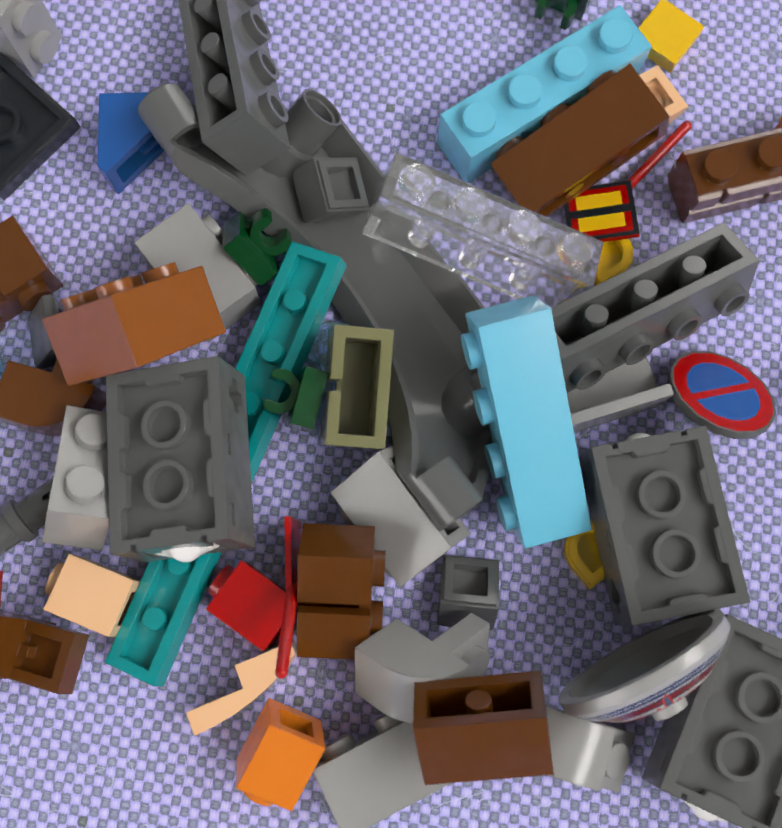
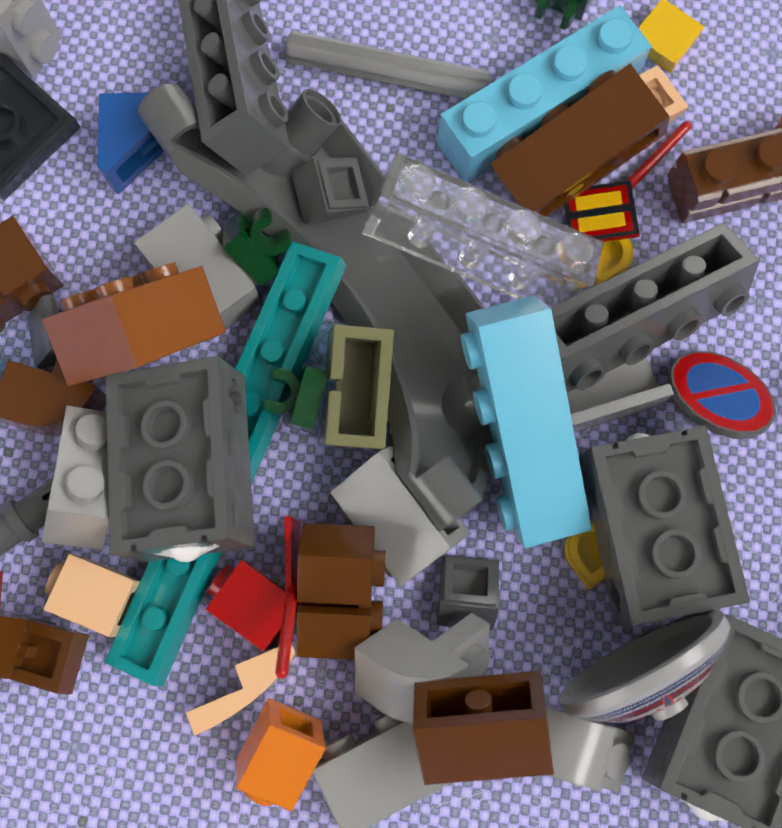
none -> light grey axle [285,31,491,99]

